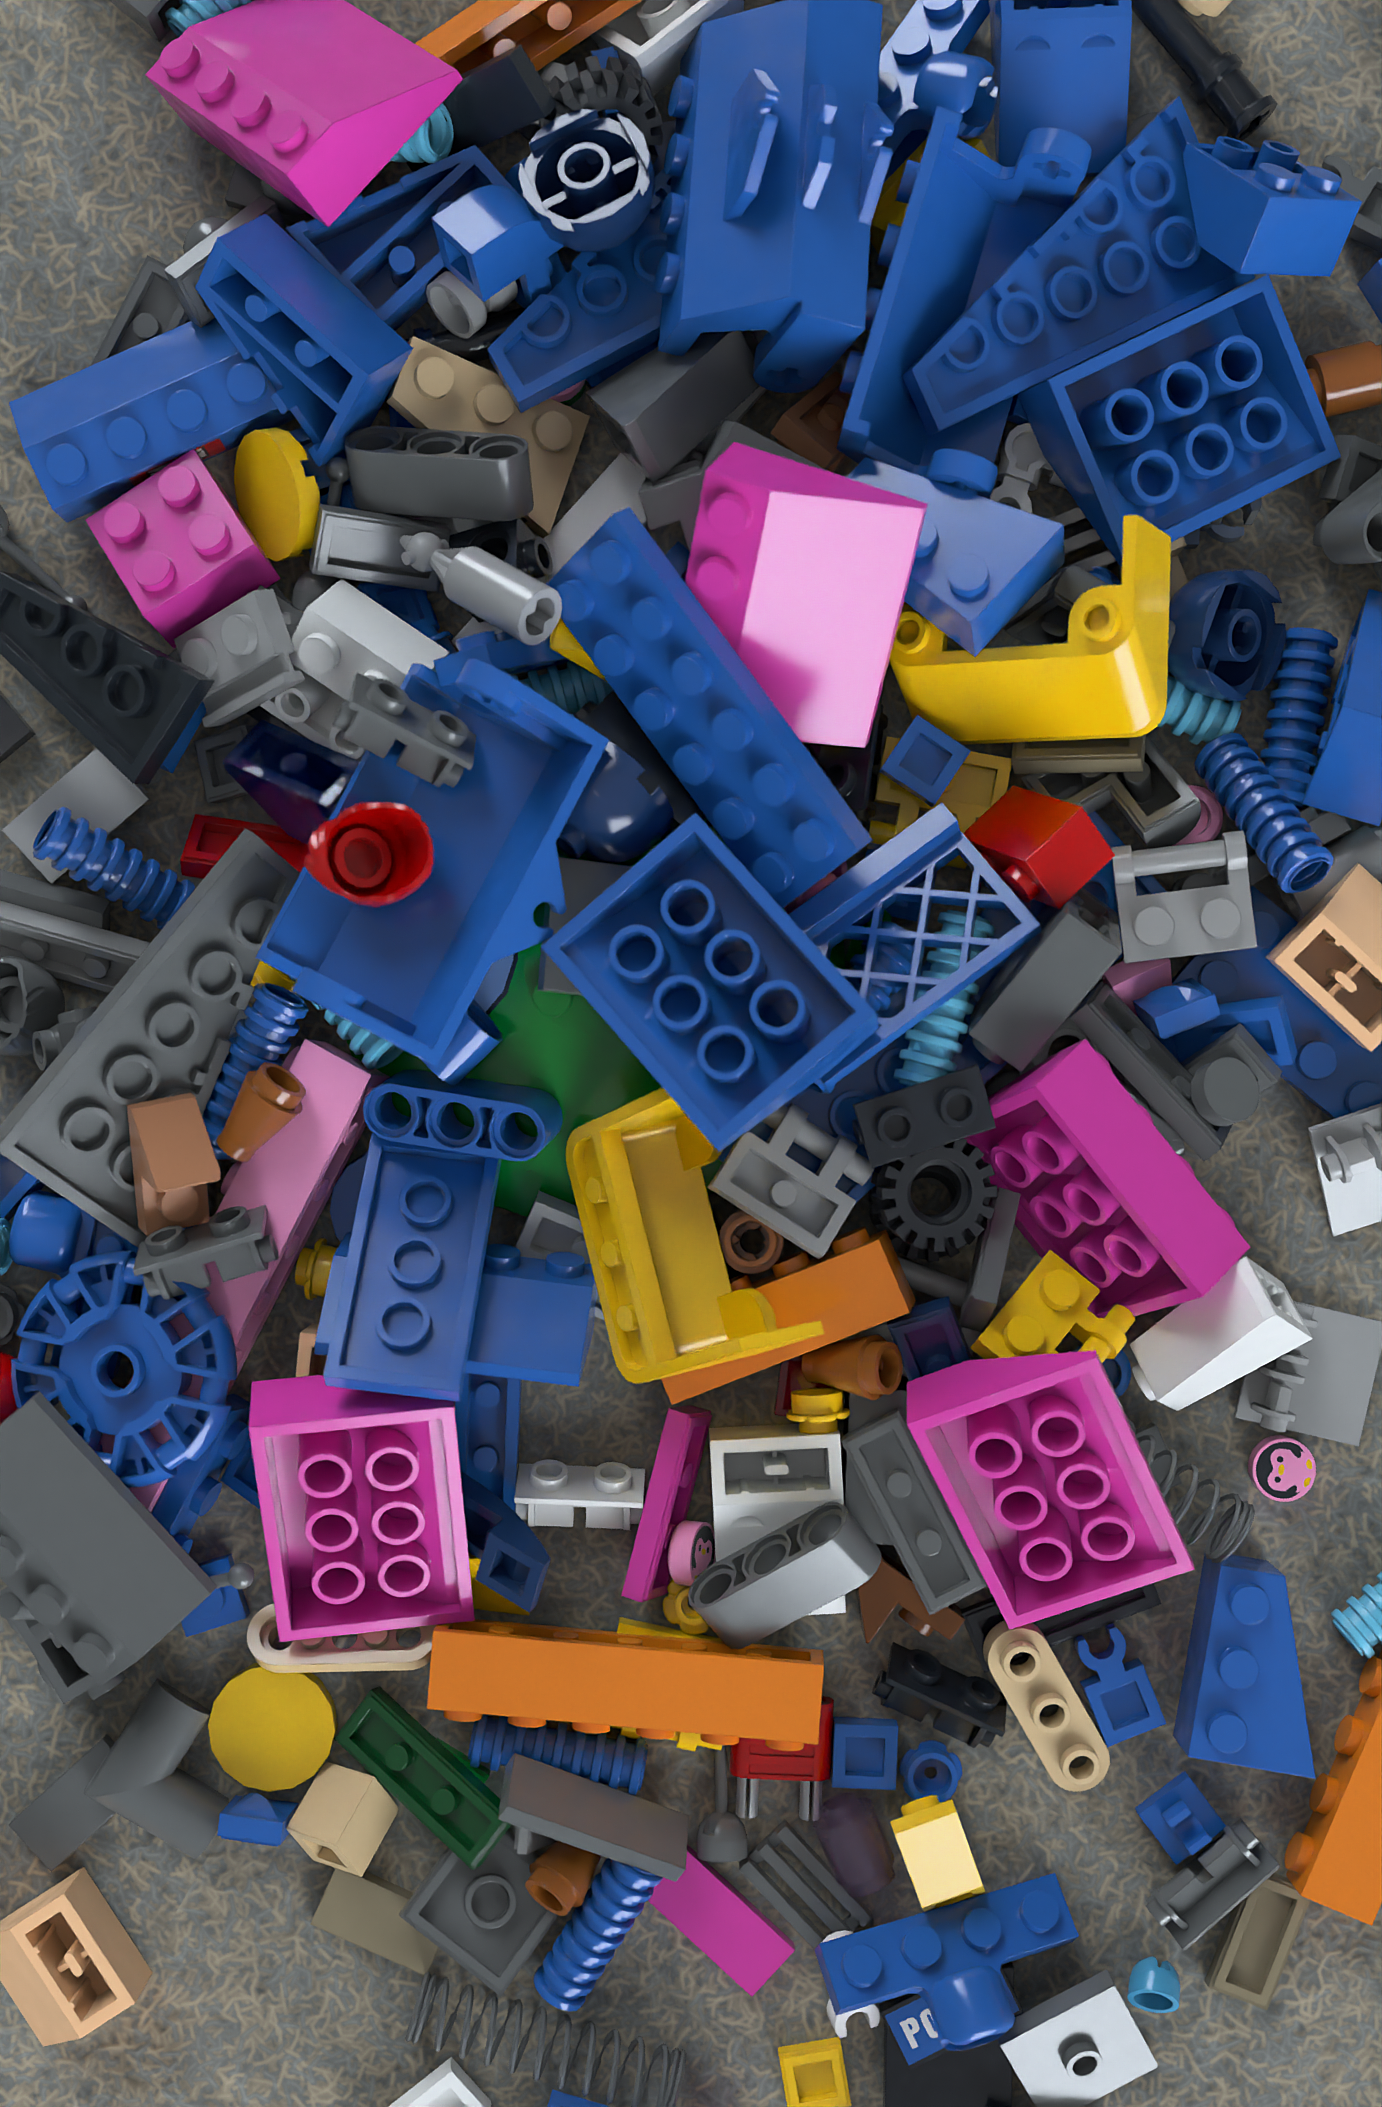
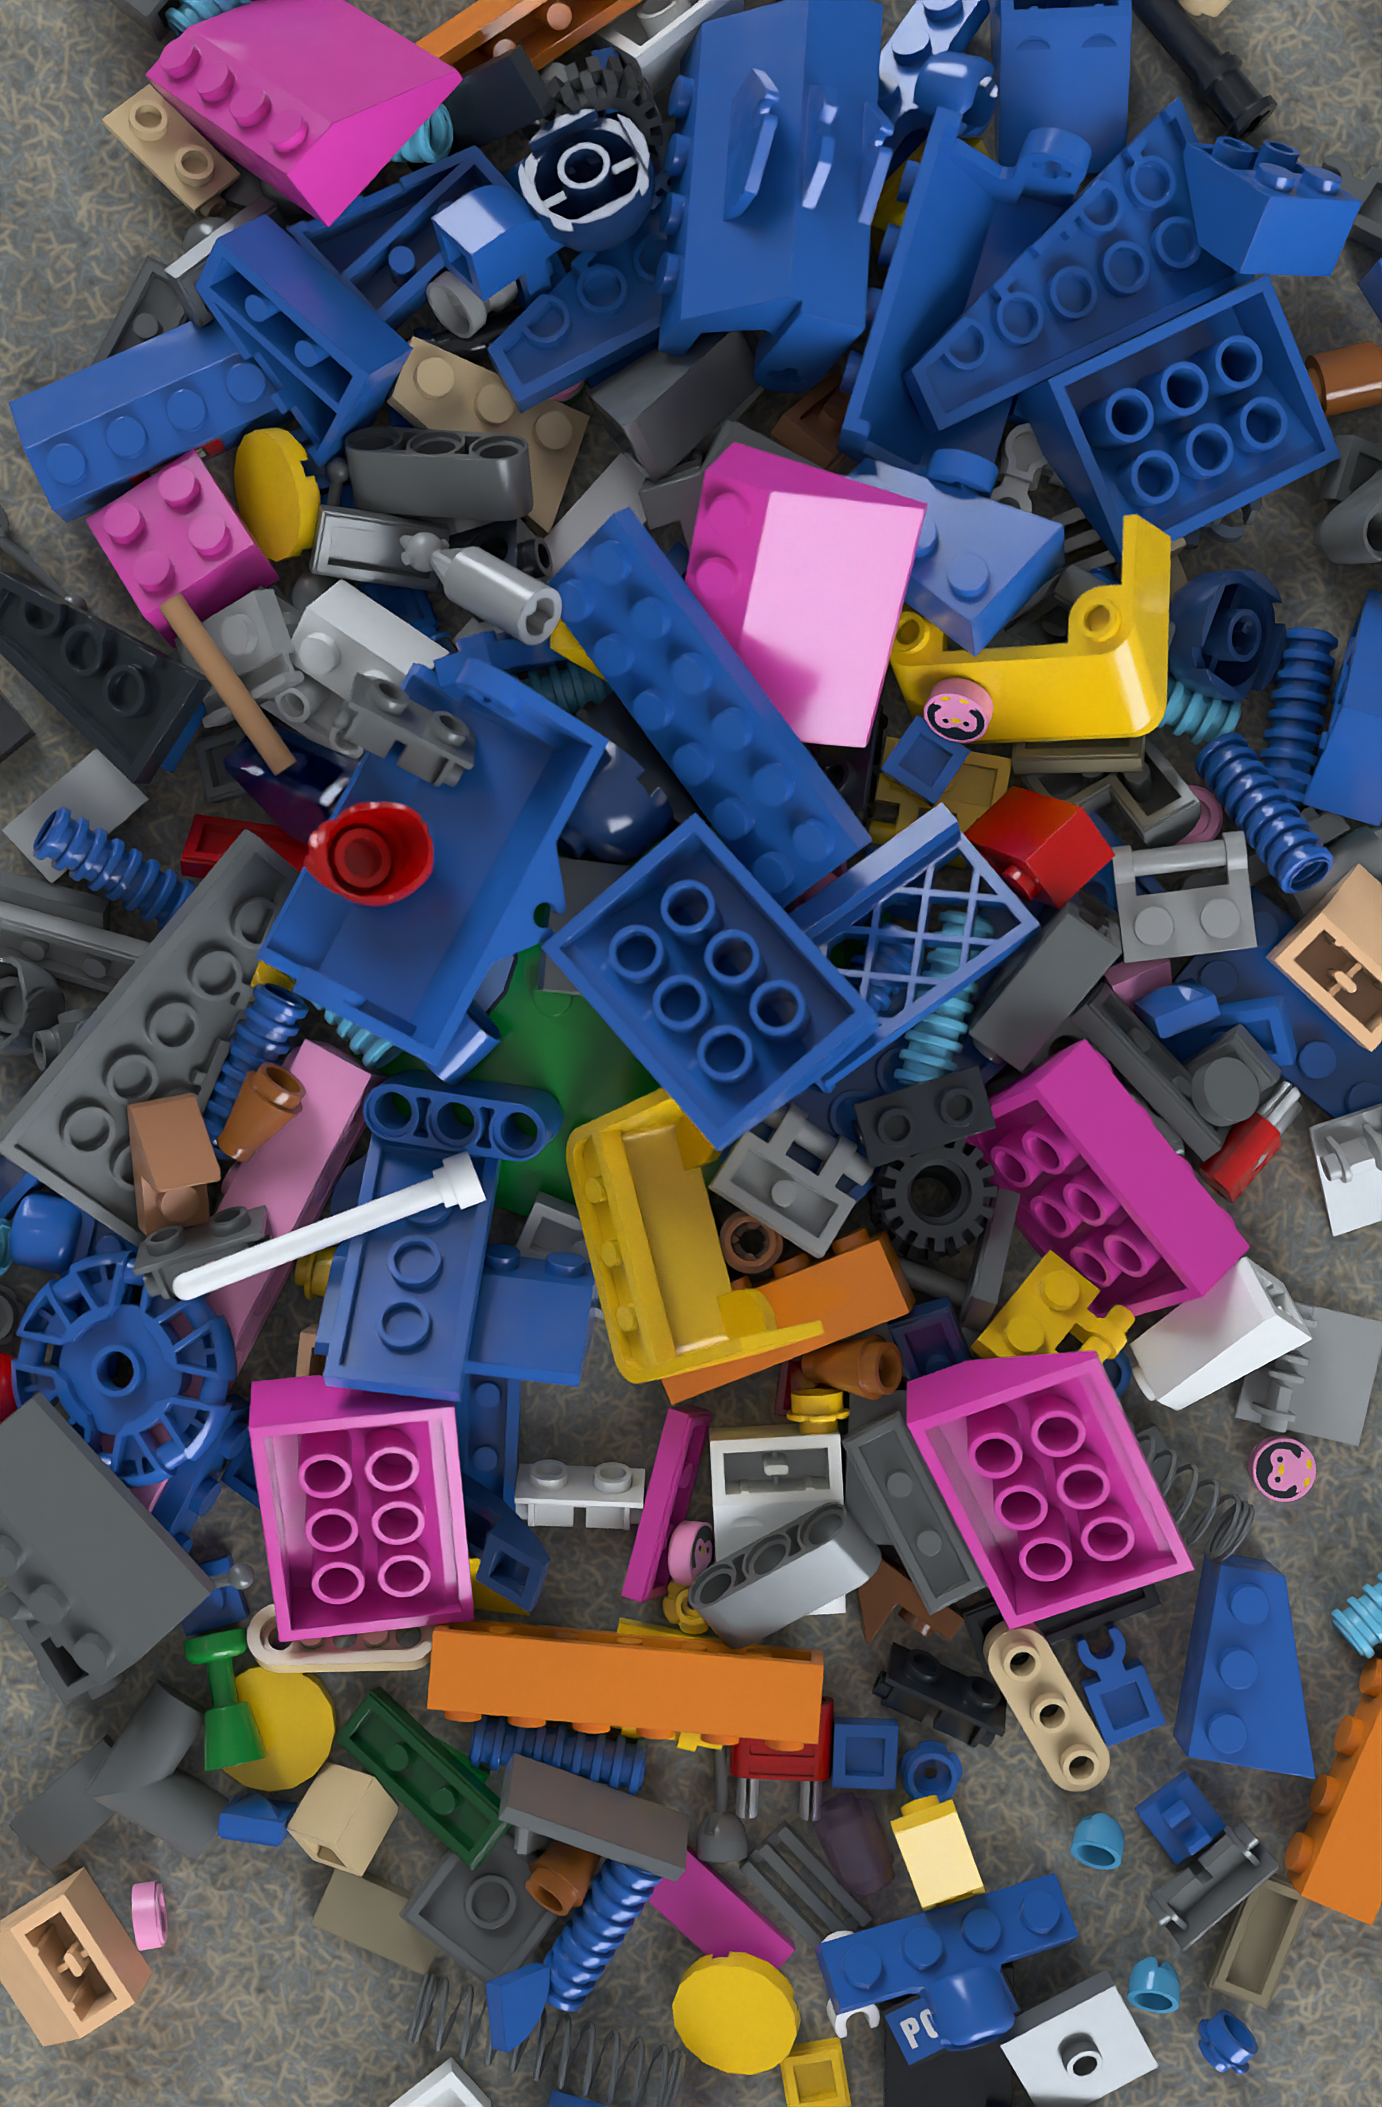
none -> tan hinge [102,84,241,217]
none -> bright pink tile [132,1880,168,1951]
none -> medium nougat bar [159,593,296,776]
none -> white piece [173,1151,486,1300]
none -> green piece [182,1627,268,1771]
none -> blue tile [486,1962,550,2053]
none -> yellow tile [672,1951,801,2075]
none -> bright pink tile [924,678,994,743]
none -> dark azure hinge [1070,1813,1125,1870]
none -> blue plate [1198,2009,1258,2074]
none -> red piece [1199,1081,1302,1204]

